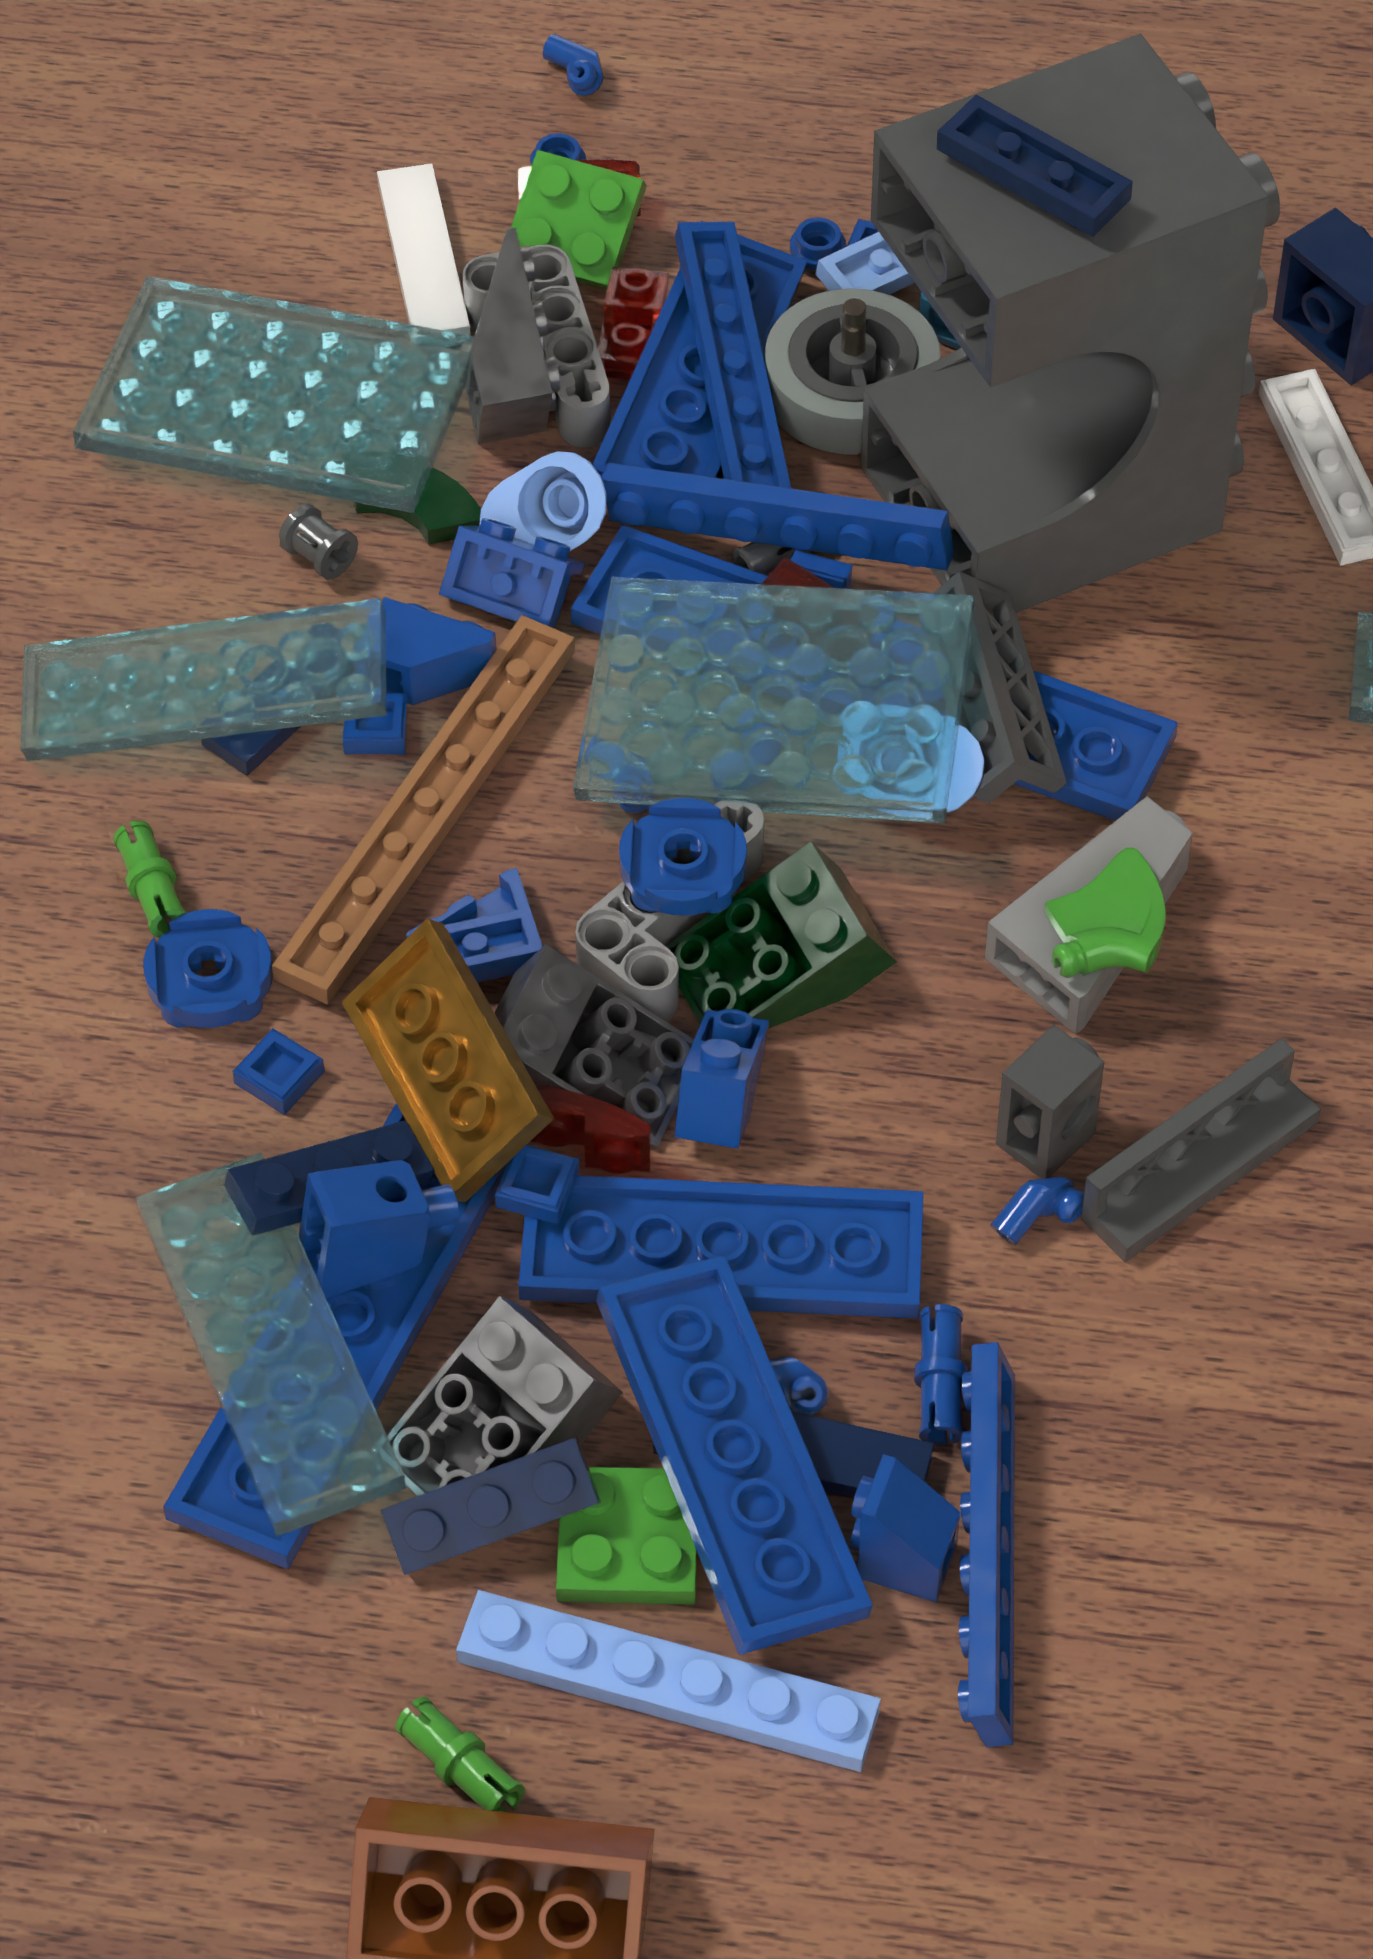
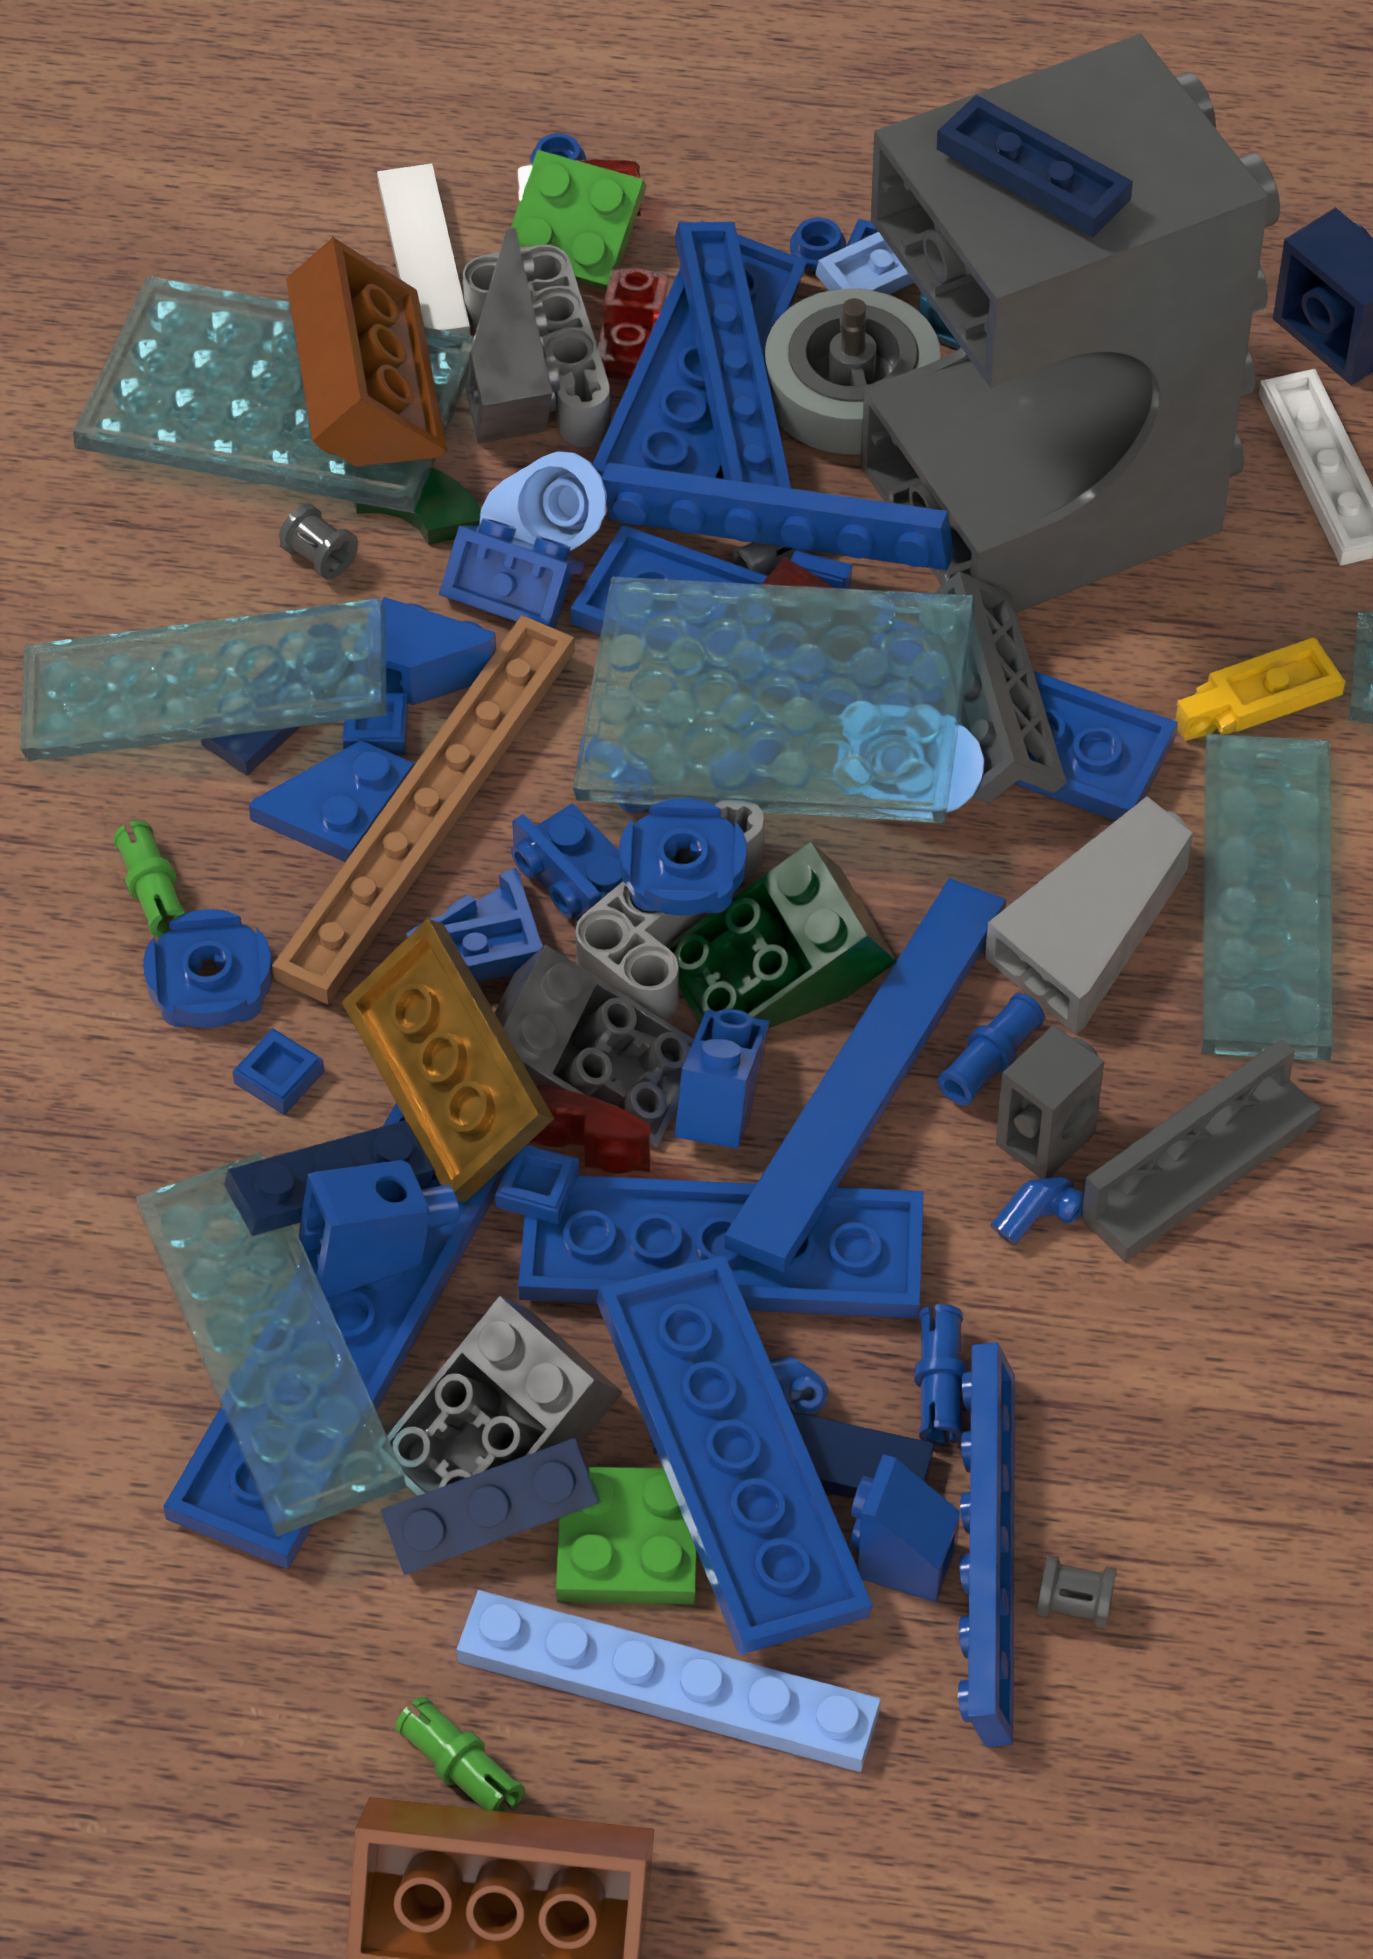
blue arm [543,34,604,96] -> none
bright green arm [1045,847,1166,978] -> none
none -> blue wing [249,740,414,862]
none -> dark orange slope [286,237,447,467]
none -> blue bracket [511,803,623,921]
none -> blue tile [725,878,1006,1273]
none -> blue pin [937,993,1045,1106]
none -> dark grey bush [1037,1555,1117,1630]
none -> yellow hinge [1174,637,1346,741]
none -> clear light blue plate [1201,734,1333,1061]

